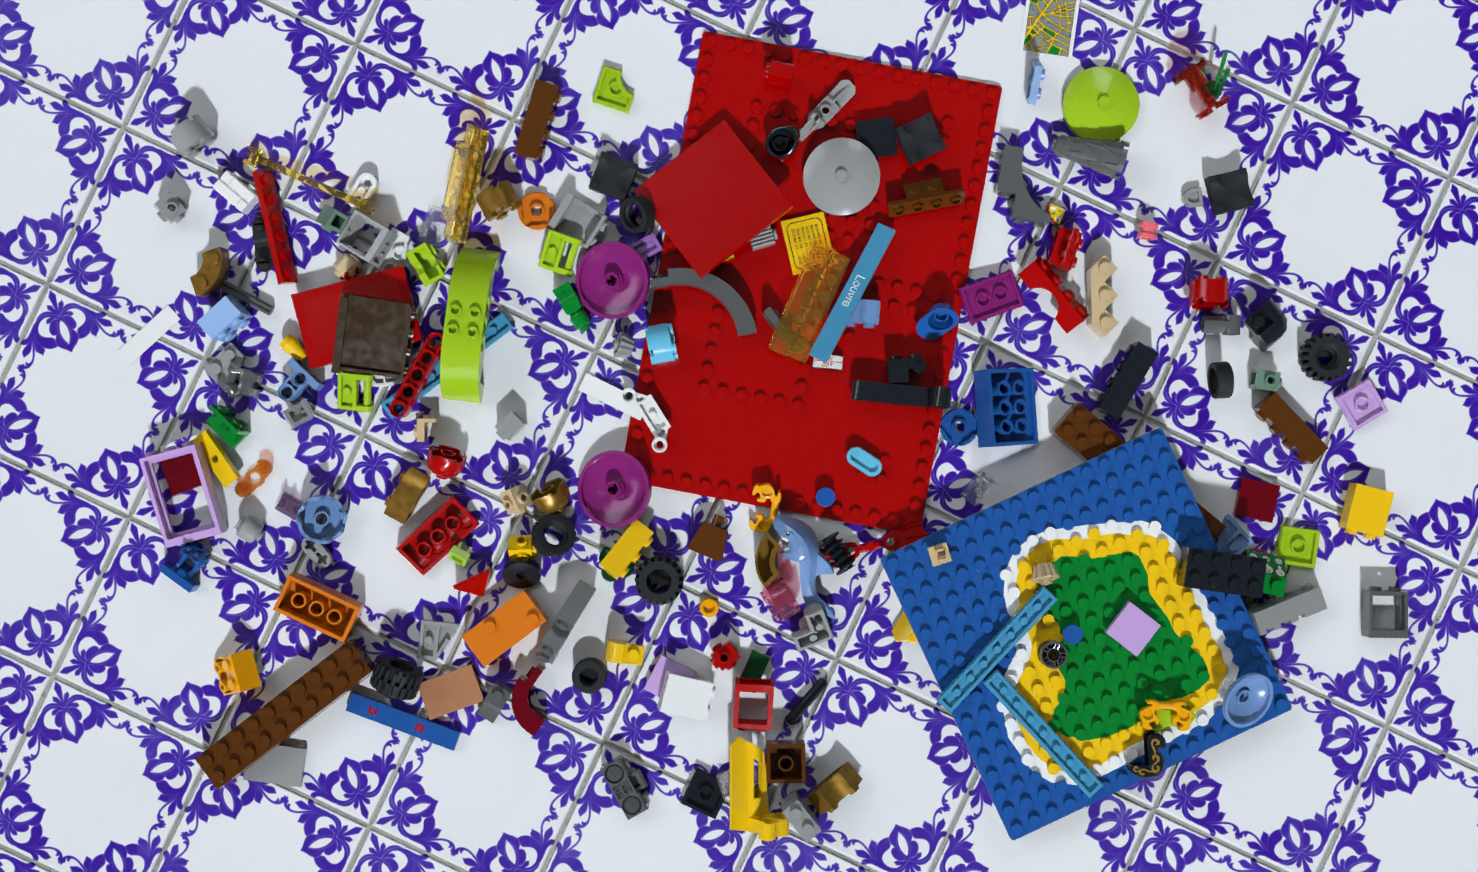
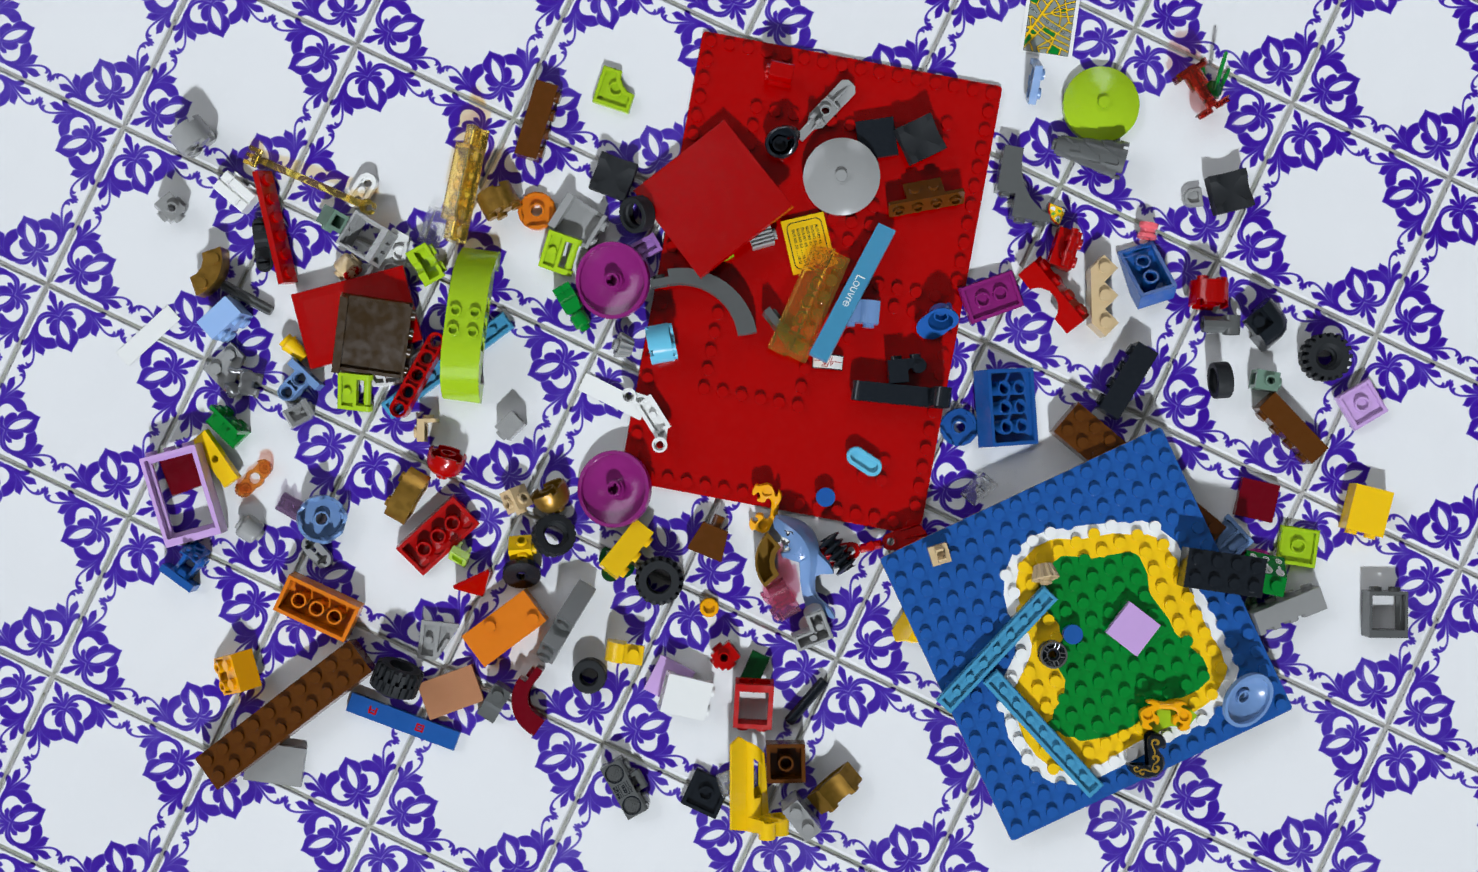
none -> blue slope [1117,241,1177,309]

